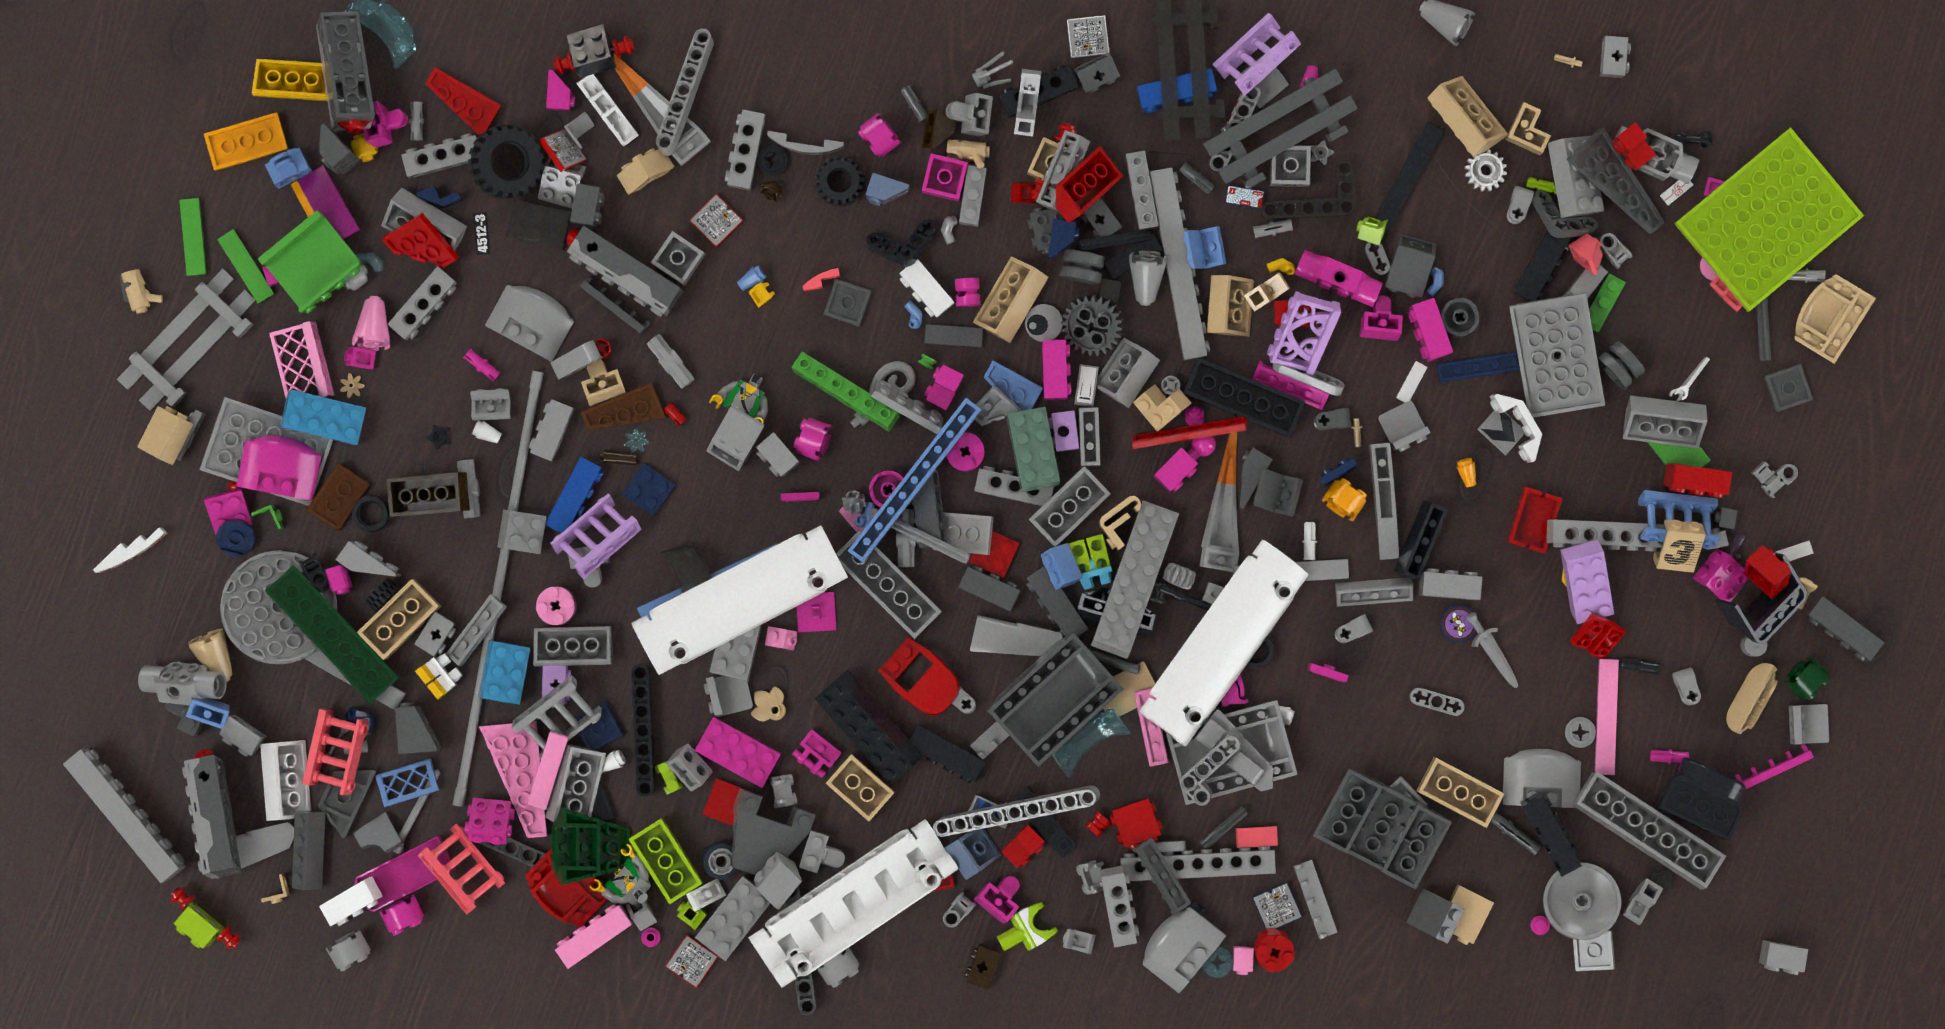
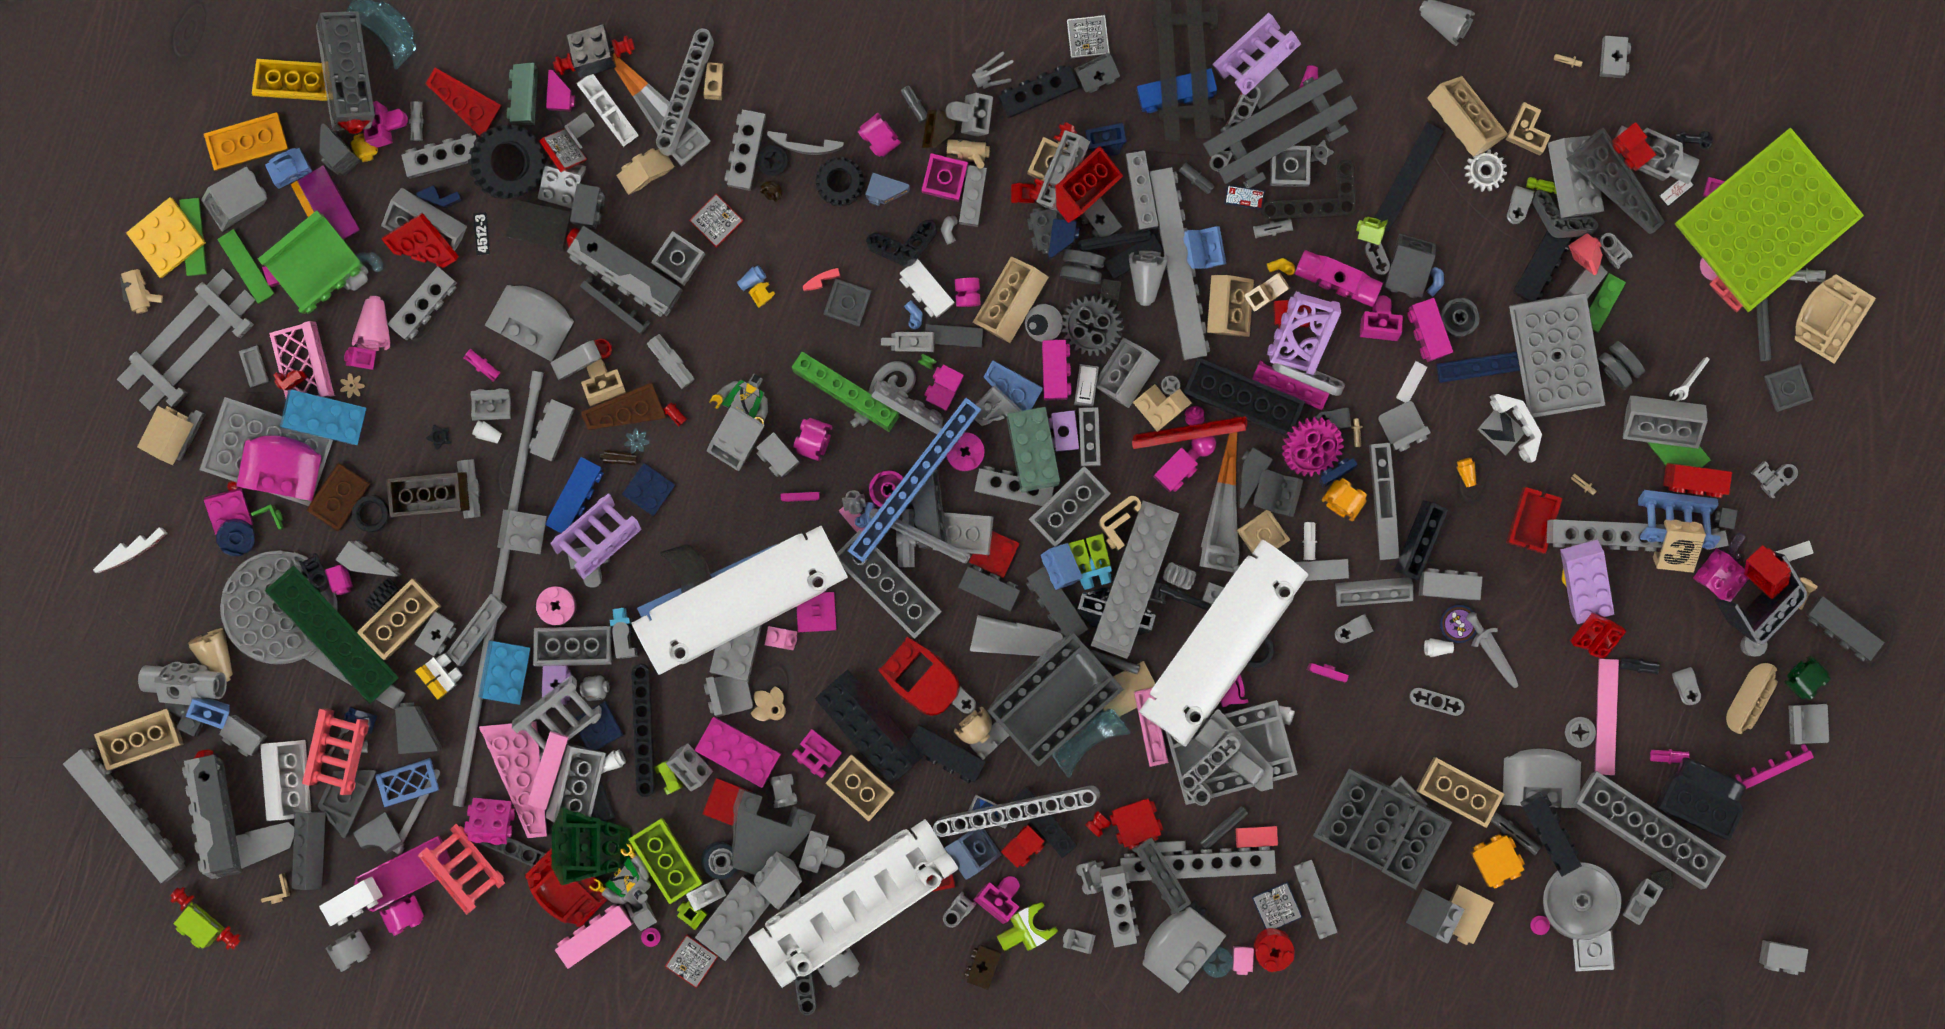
light grey arch [1014,69,1041,136] -> none
none -> tan slope [94,708,184,771]
none -> yellow plate [126,197,206,278]
none -> light grey slope [201,167,267,232]
none -> light grey tile [239,345,269,388]
none -> red bracket [273,370,308,391]
none -> sand green slope [507,63,538,125]
none -> light grey head [580,675,610,701]
none -> light grey hips [610,608,638,659]
none -> tan leg [704,62,723,100]
none -> light grey hinge [881,332,934,352]
none -> tan cylinder [954,707,992,744]
none -> dark blue slope [1085,123,1127,157]
none -> tan tile [1237,510,1290,559]
none -> dark pink gear [1282,417,1344,477]
none -> white cone [1424,638,1454,657]
none -> light orange brick [1470,833,1525,889]
none -> tan piece [1571,474,1597,496]

